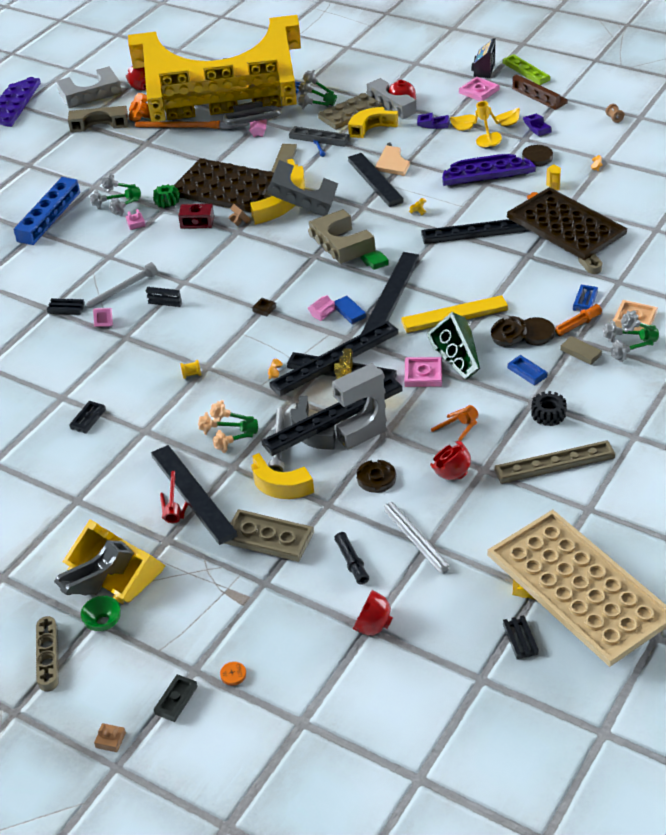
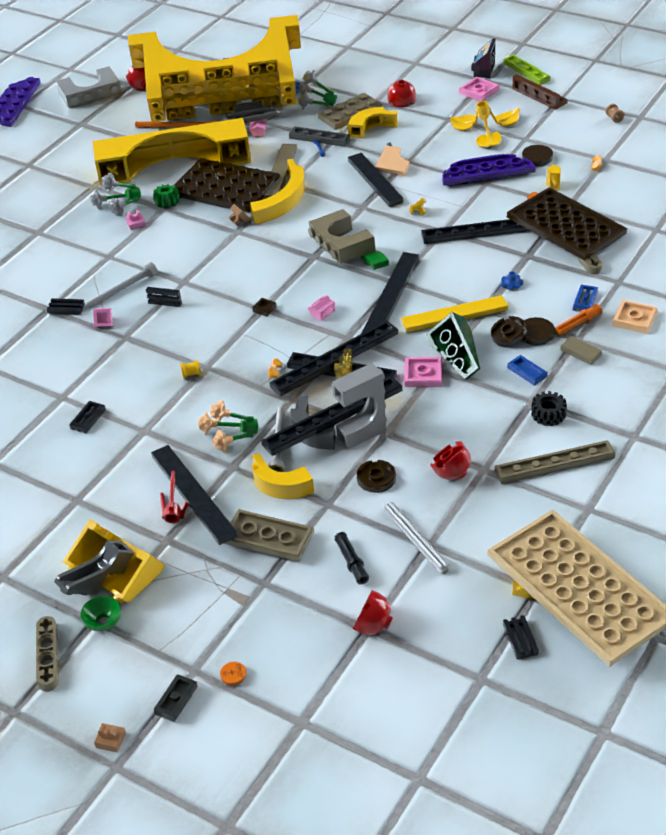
blue brick [13,177,81,245] -> none
dark tan arch [68,106,129,133] -> none
orange plant [128,93,150,122] -> none
dark red brick [178,204,214,229] -> none
dark grey arch [266,160,339,216] -> none
blue tile [335,295,366,324] -> none
light grey arch [366,78,417,119] -> none
dark purple slope [417,112,450,129] -> none
orange plant [431,405,479,441] -> none
dark purple slope [523,113,552,136] -> none
light grey plant [603,310,659,362] -> none
none -> yellow arch [93,118,251,187]
none -> blue plant [501,271,523,290]

